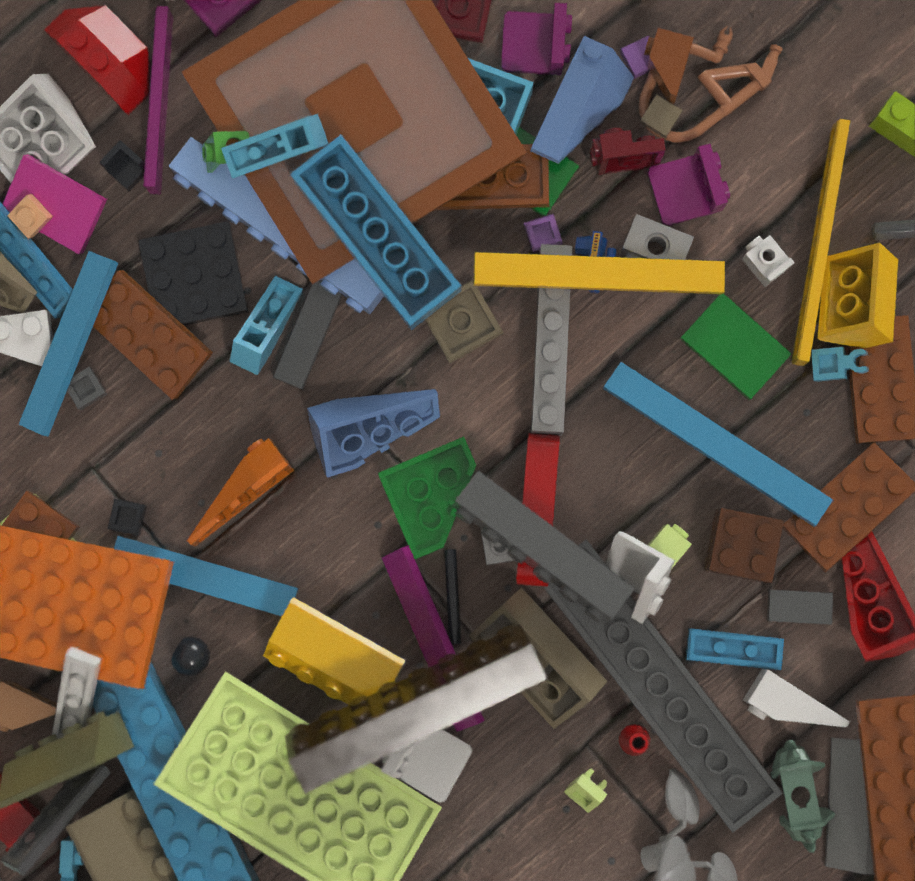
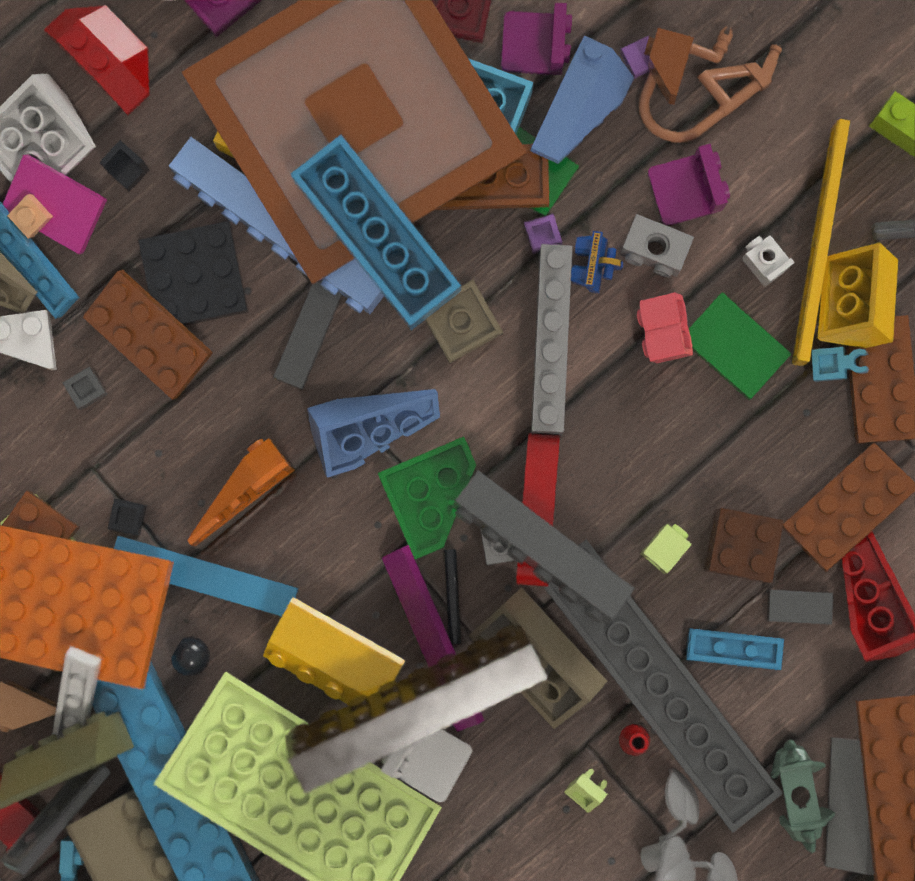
dark azure tile [18,251,118,437] -> none
magenta tile [143,6,173,194] -> none
bright green bracket [202,131,249,173] -> none
medium azure slope [221,114,329,179] -> none
medium azure slope [230,276,303,375] -> none
yellow tile [473,252,725,294] -> none
dark red plate [589,128,666,175] -> none
dark azure tile [603,362,833,527] -> none
white bracket [605,531,675,624] -> none
dark tan tile [640,95,683,139] -> none
white slope [743,668,850,727] -> none
none -> coral brick [637,292,693,363]

